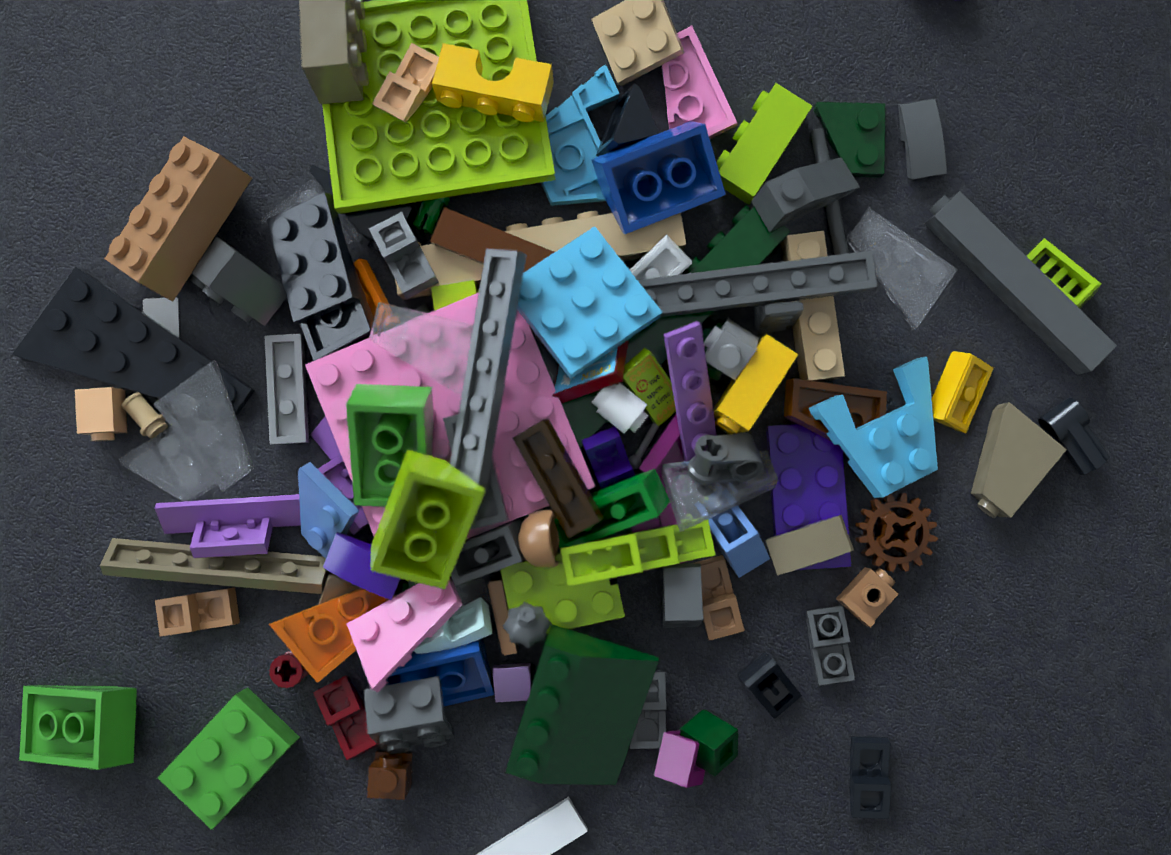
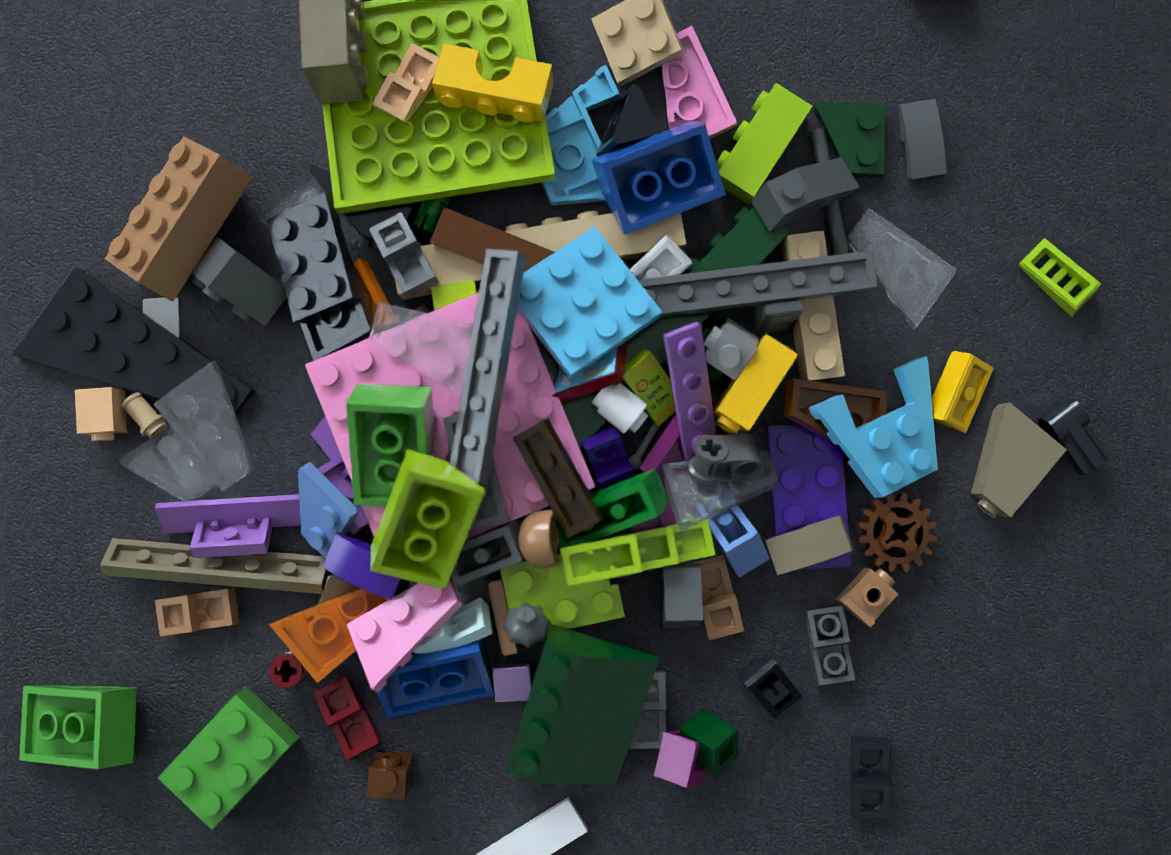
light grey plate [265,334,309,445] -> none
dark grey bracket [364,676,454,754] -> none
dark grey brick [925,191,1117,375] -> none

